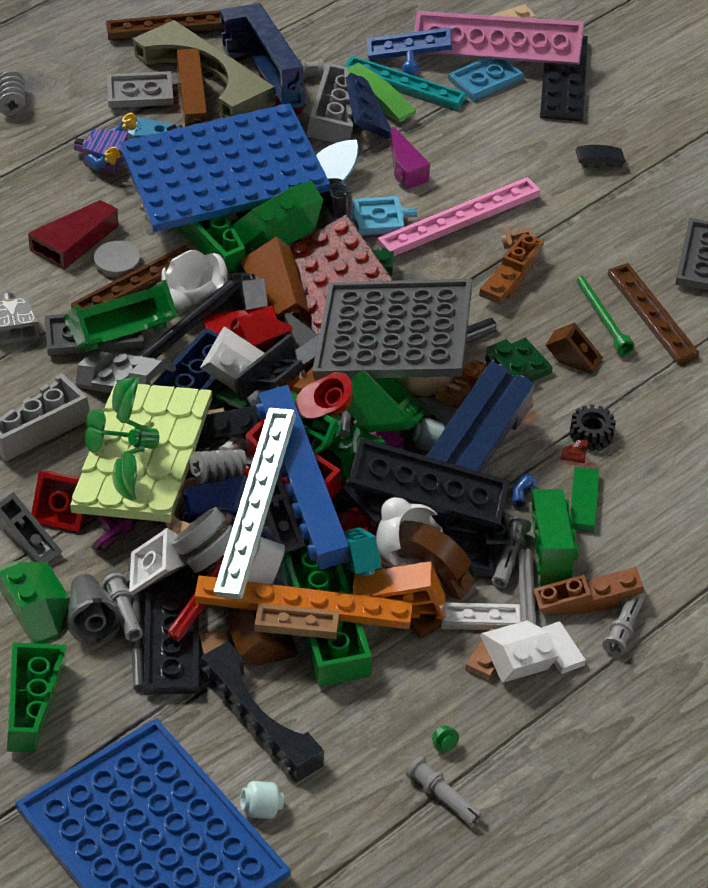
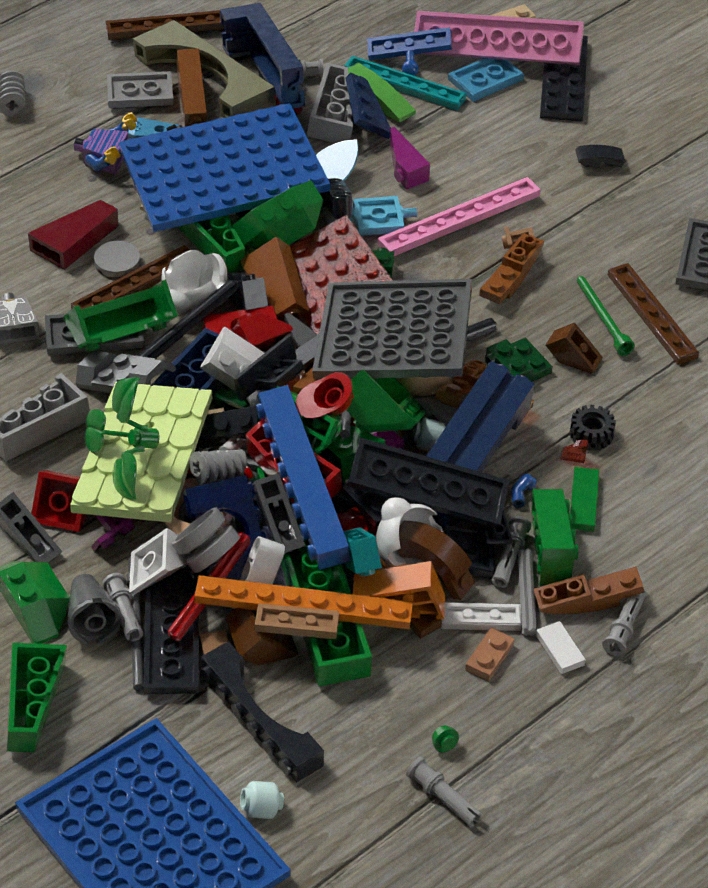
light aqua plate [214,408,296,599] -> none
white slope [480,620,560,683] -> none

